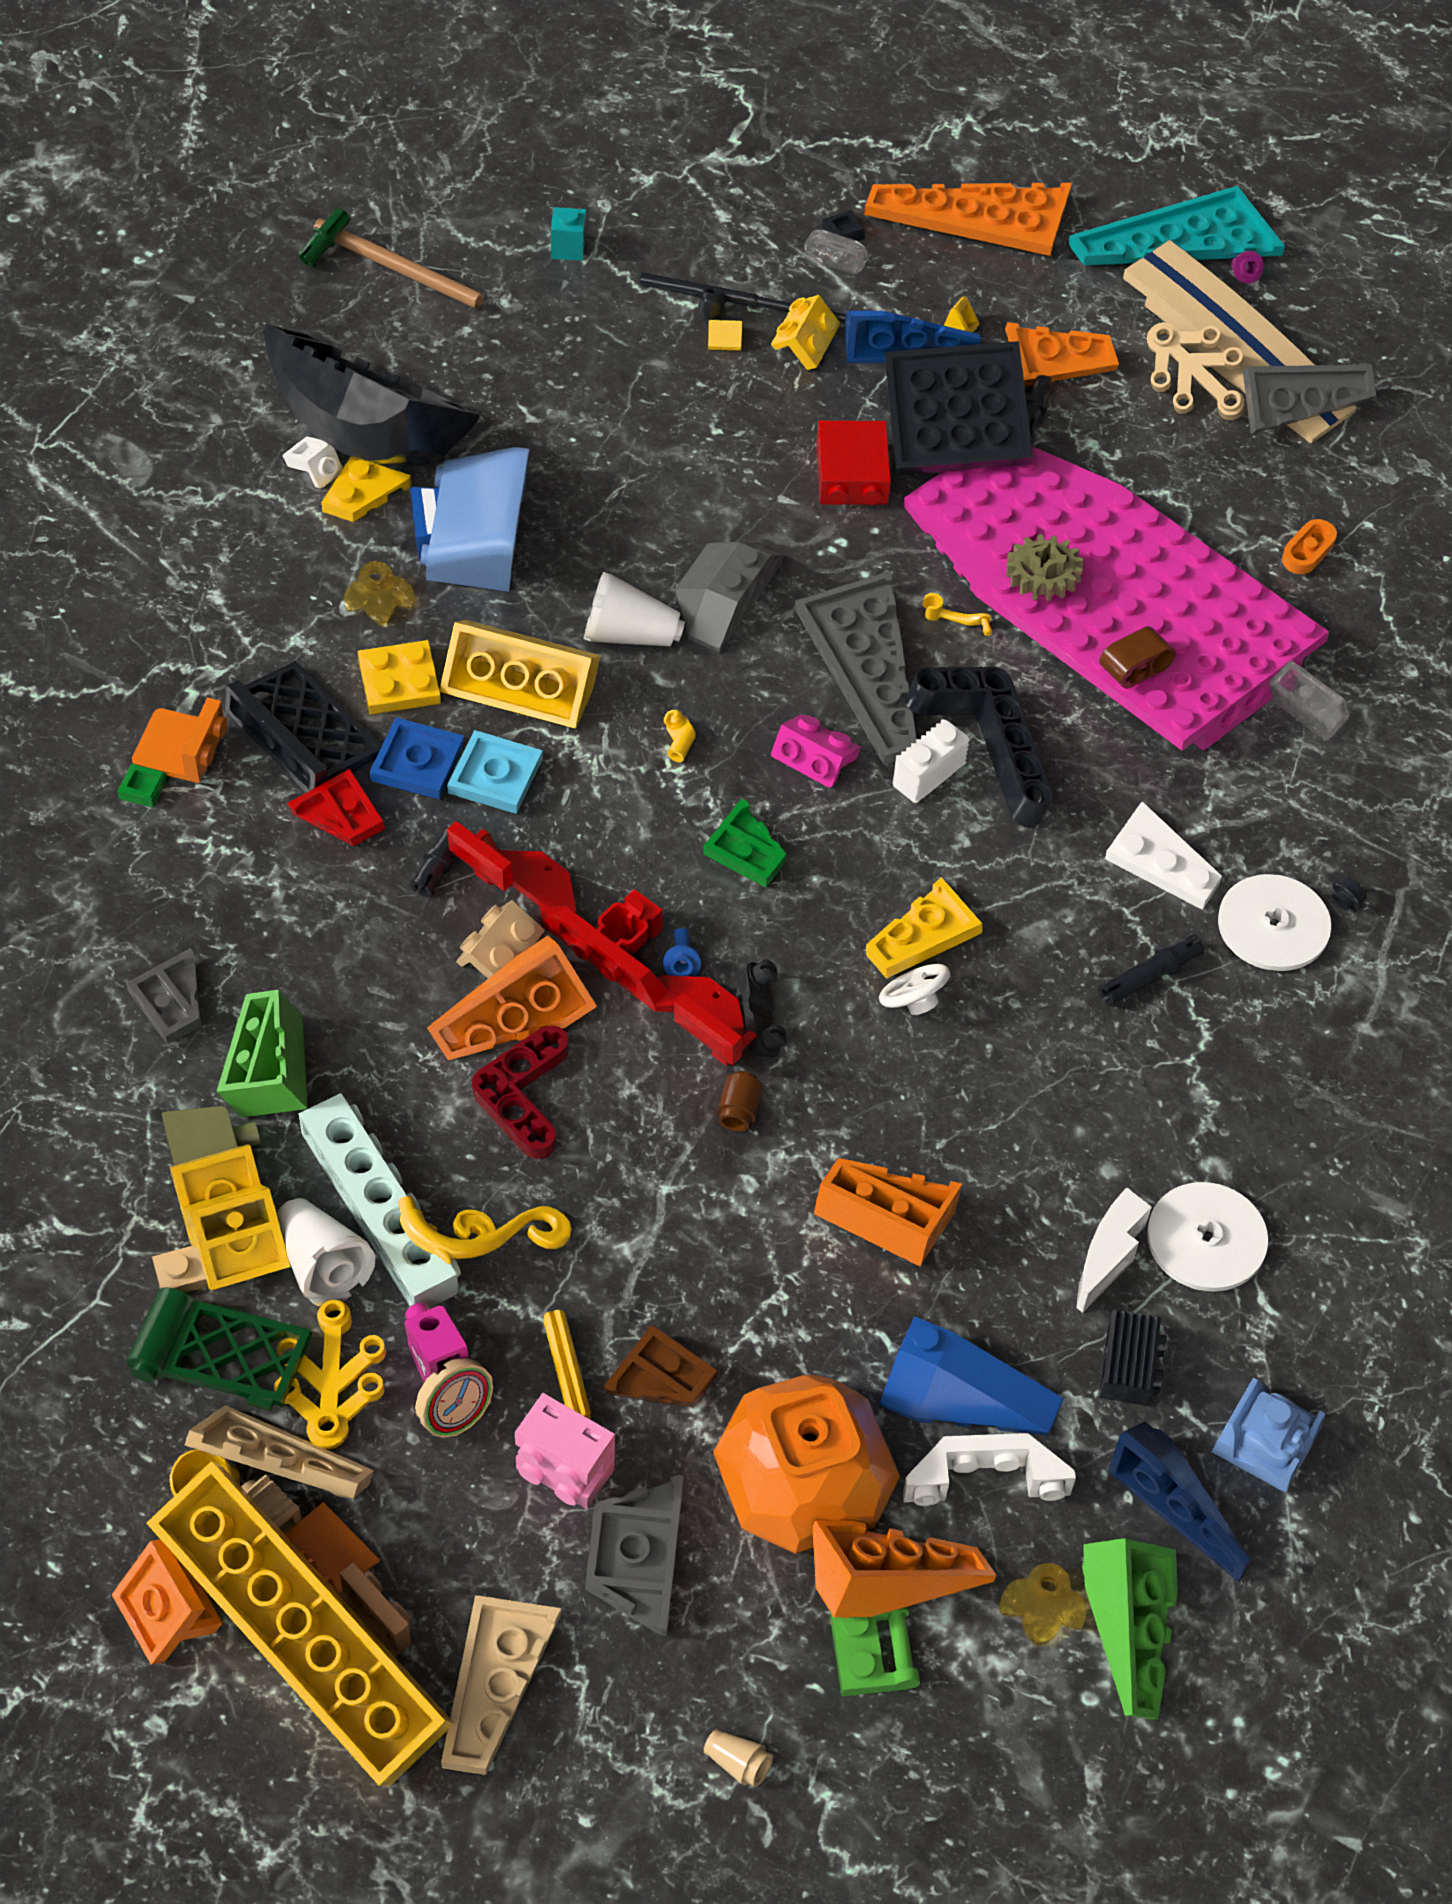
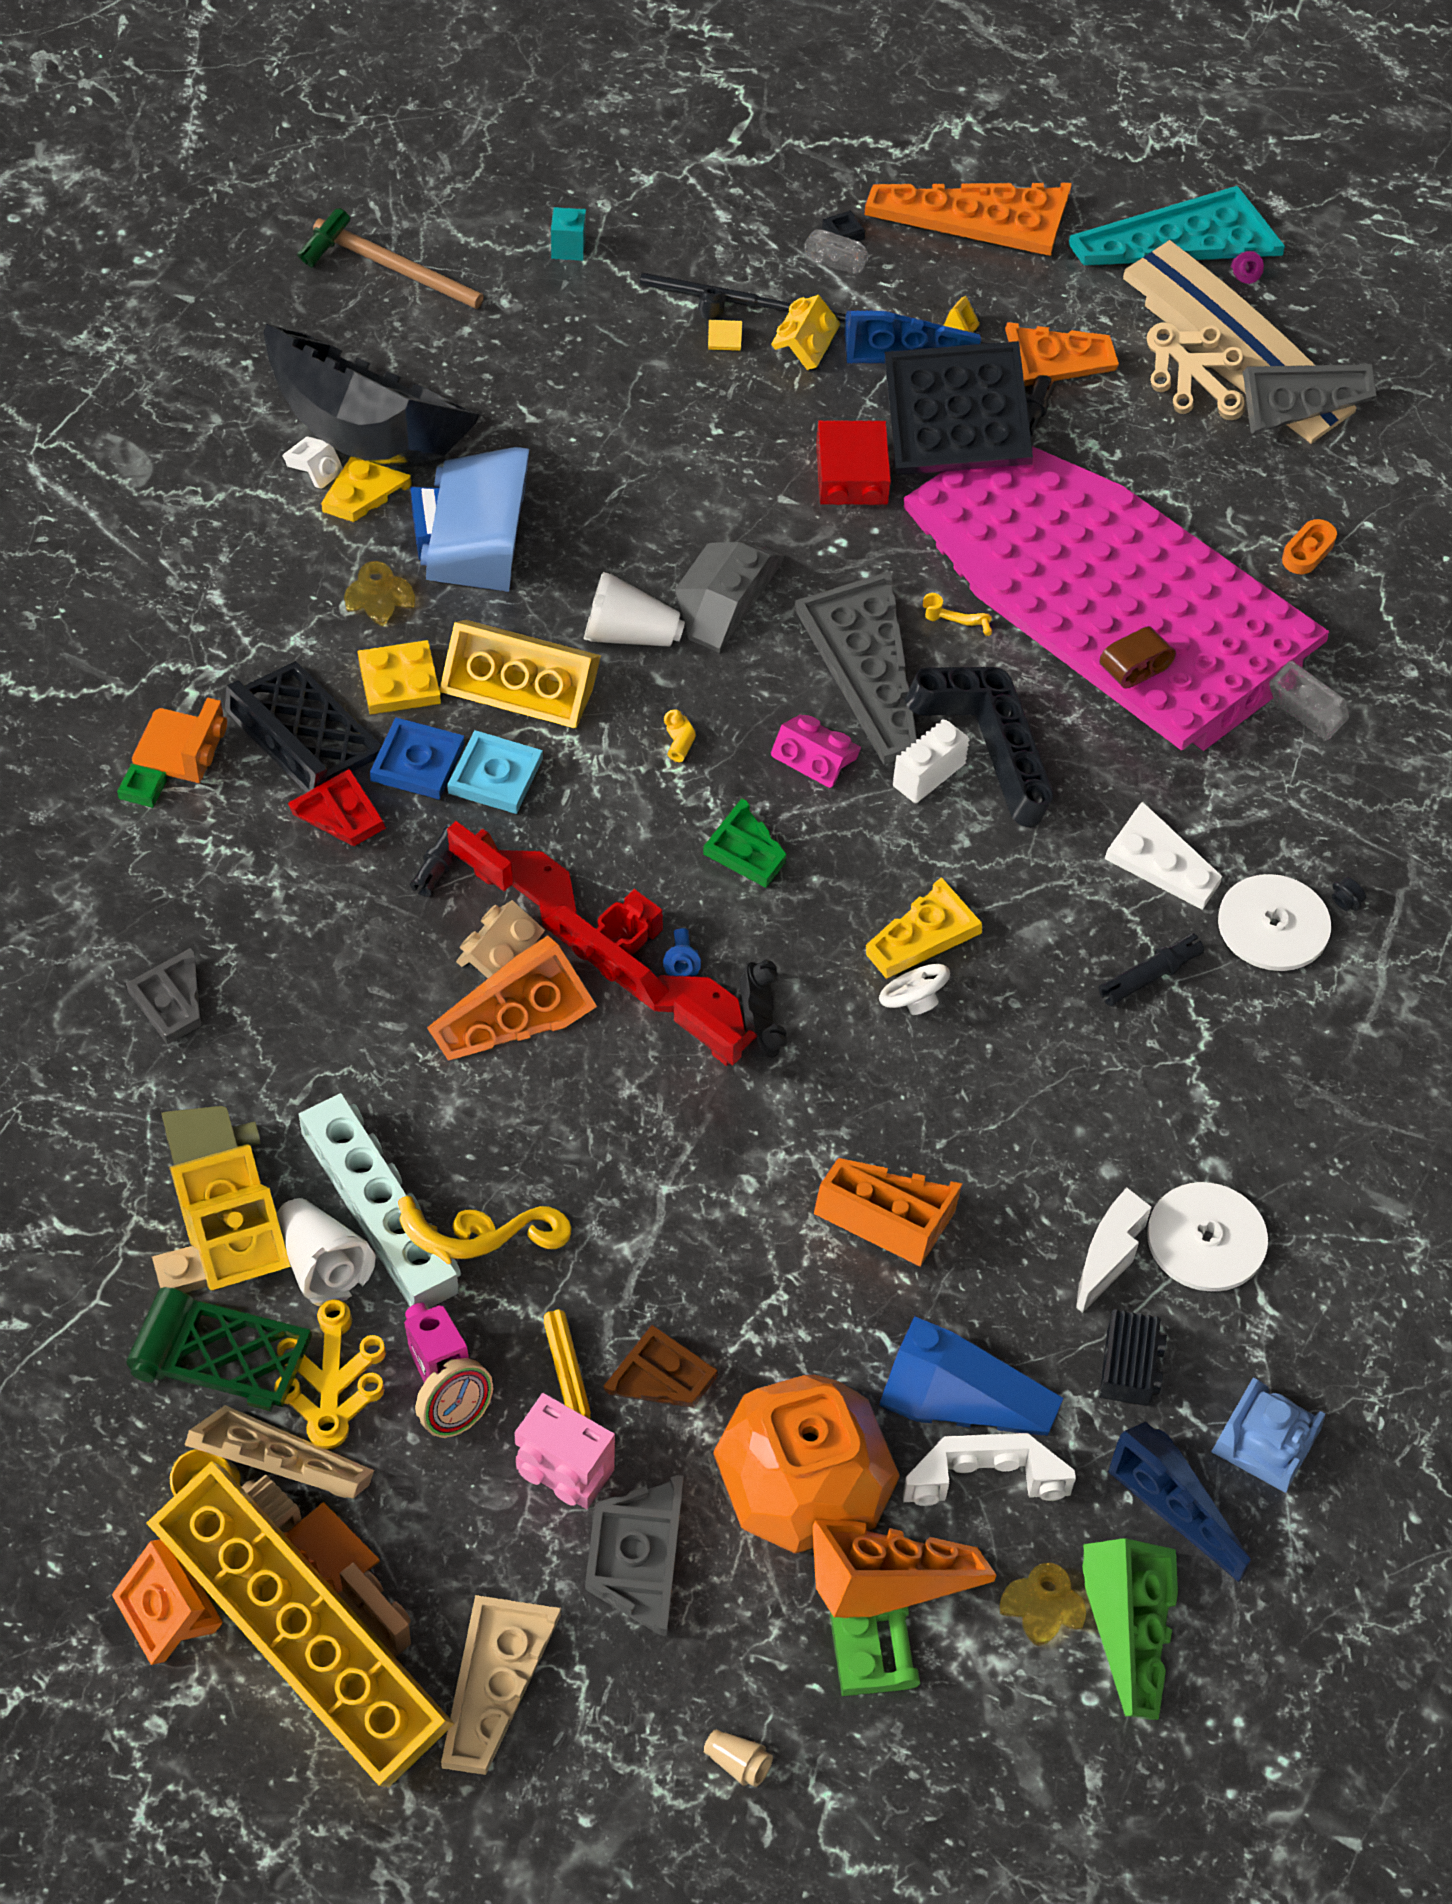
bright green wedge [217,990,308,1117] -> none
dark red beam [472,1025,568,1159] -> none
reddish brown brick [717,1071,764,1132] -> none
olive gear [1006,534,1083,601] -> none

